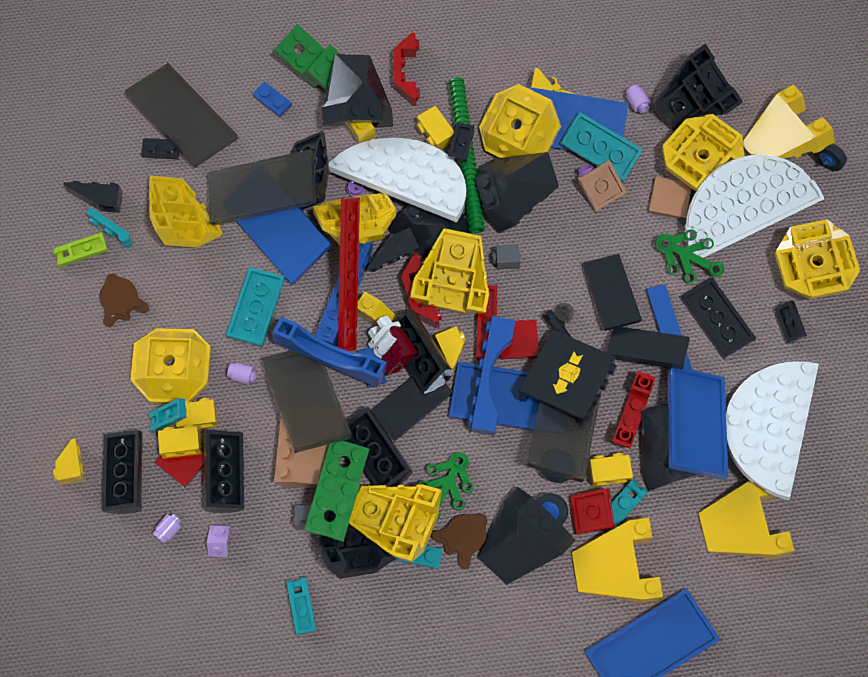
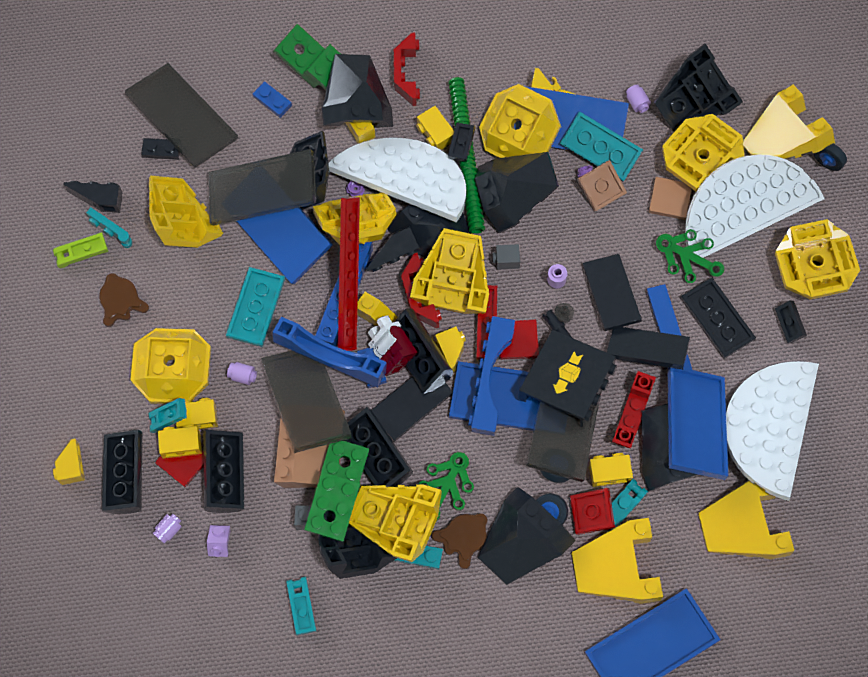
none -> lavender brick [547,264,567,288]

